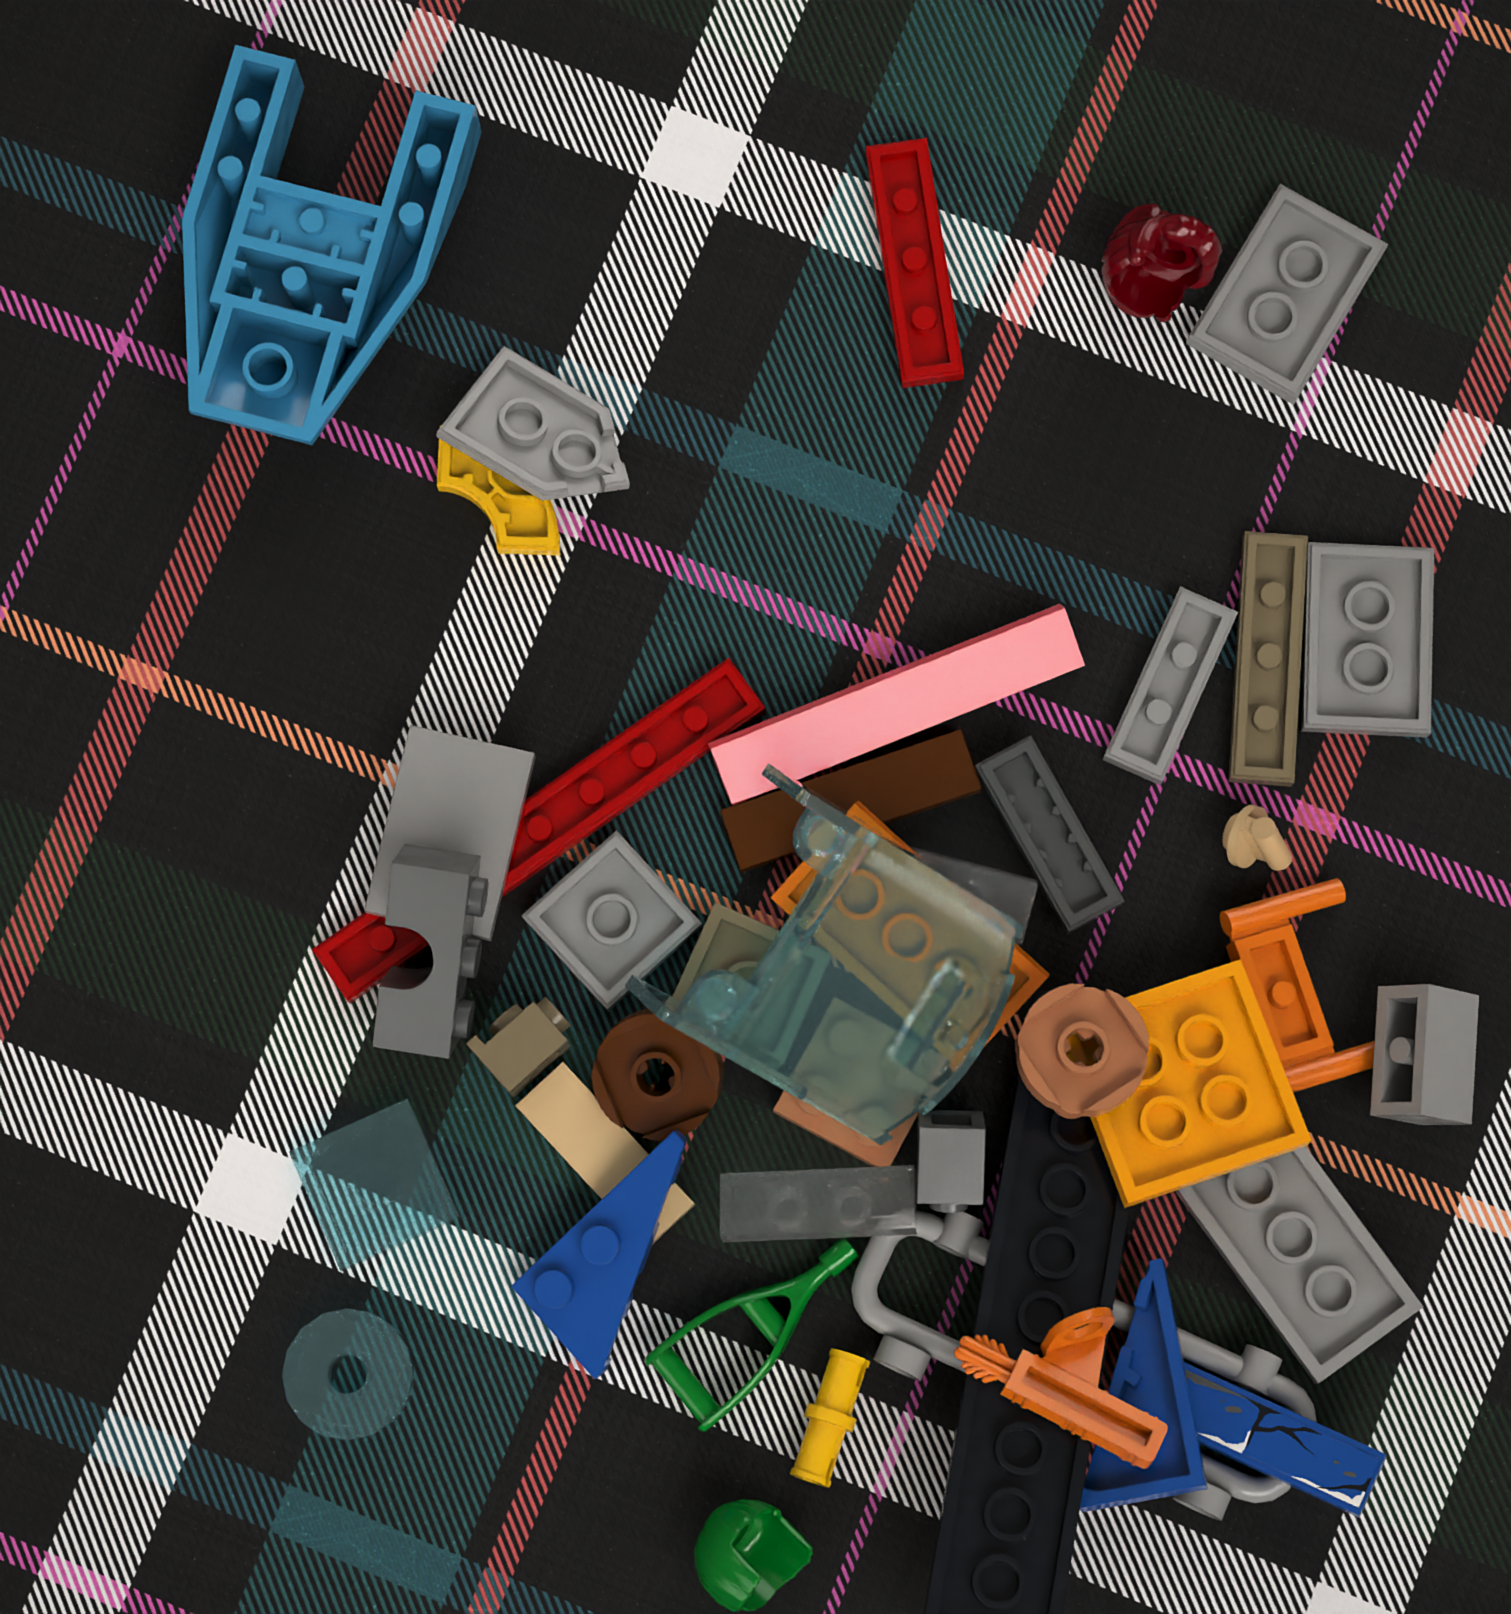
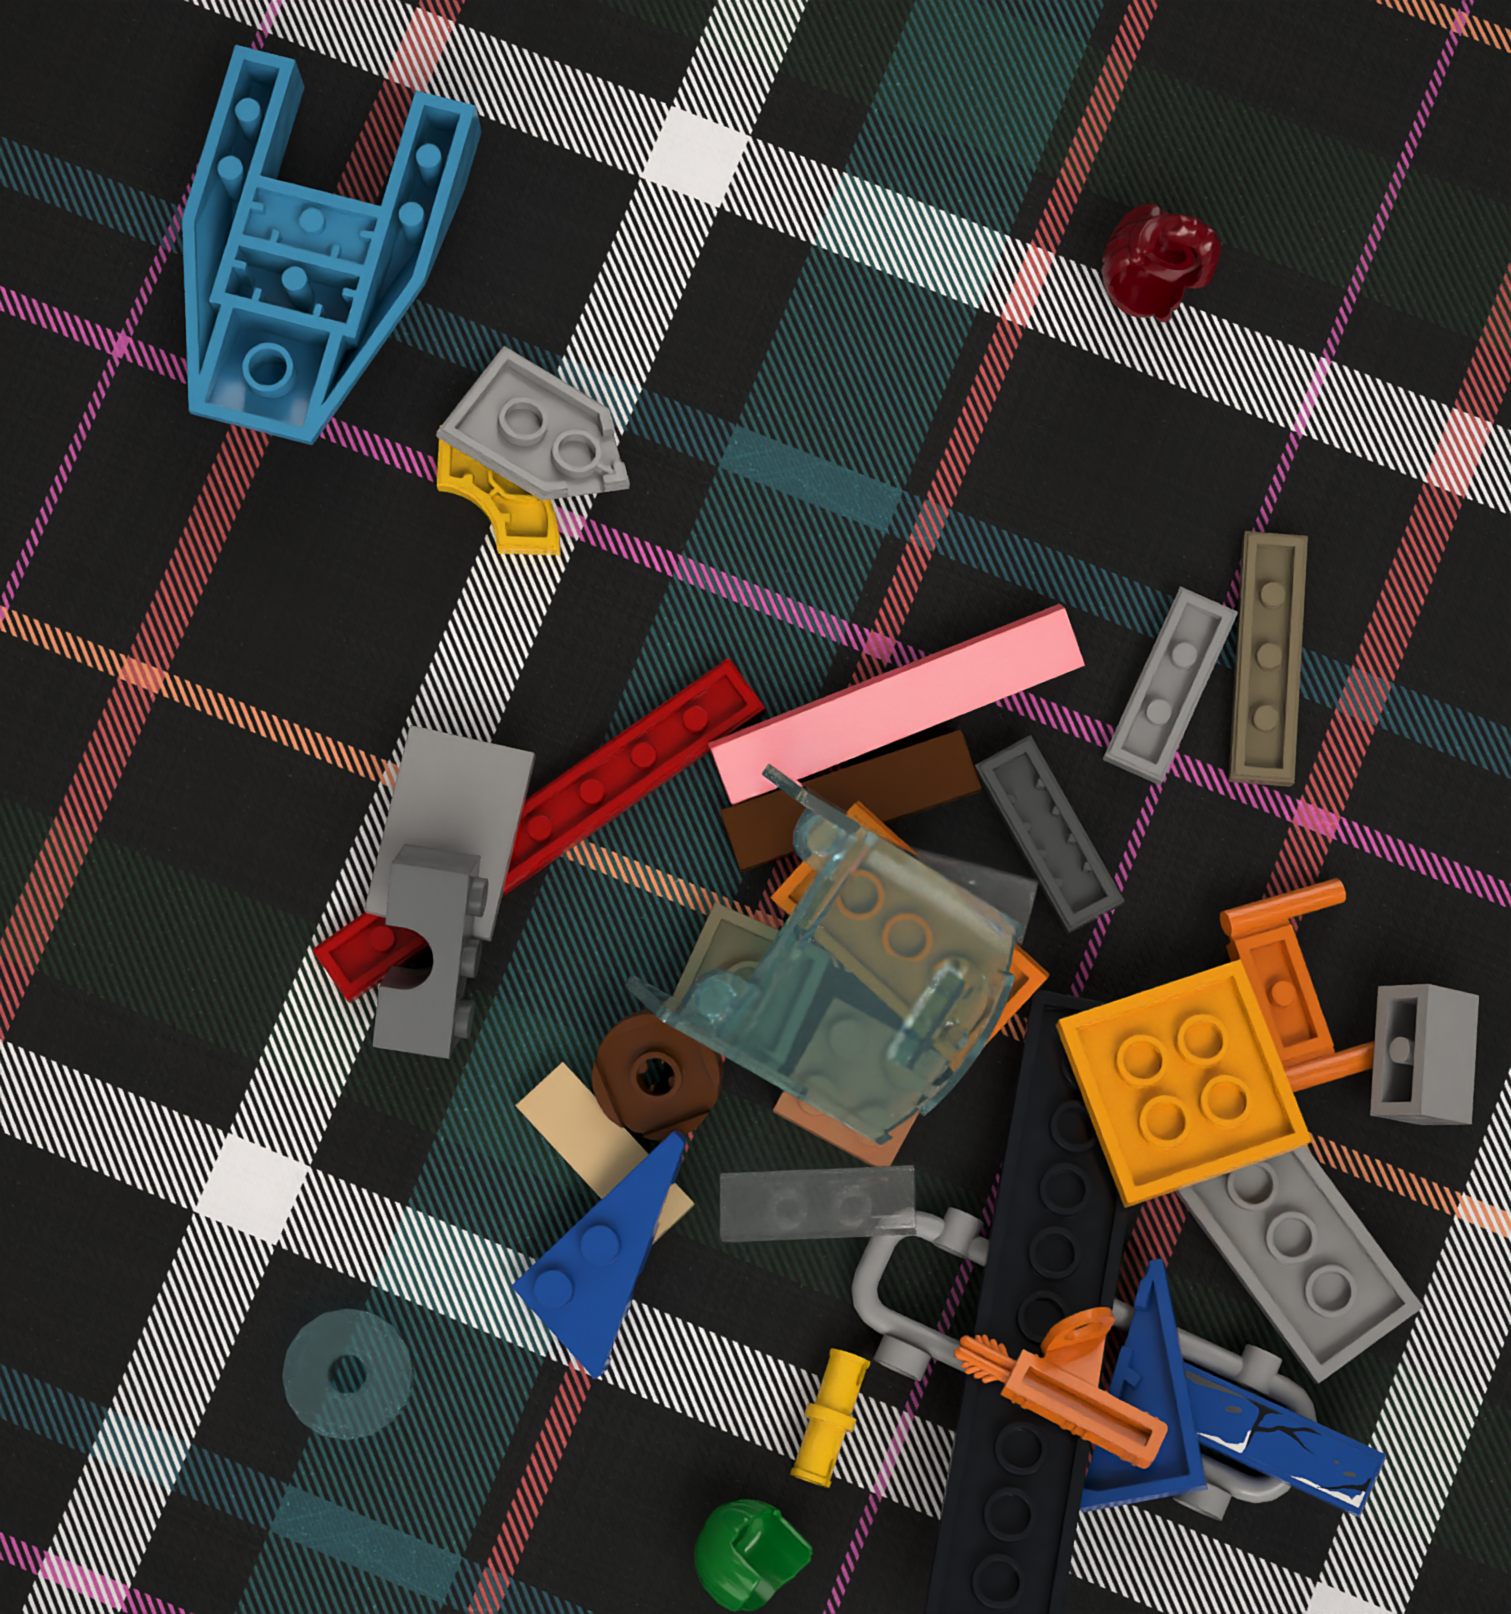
clear light blue tile [289,1098,461,1271] -> none
dark tan brick [466,997,571,1098] -> none
light grey tile [522,830,703,1012] -> none
green piece [644,1237,859,1432] -> none
red tile [865,138,964,388] -> none
brick [916,1110,986,1213] -> none
nougat plate [1015,984,1149,1119] -> none
light grey tile [1186,184,1388,405] -> none
tan plate [1223,804,1292,871] -> none
light grey tile [1300,542,1434,738] -> none

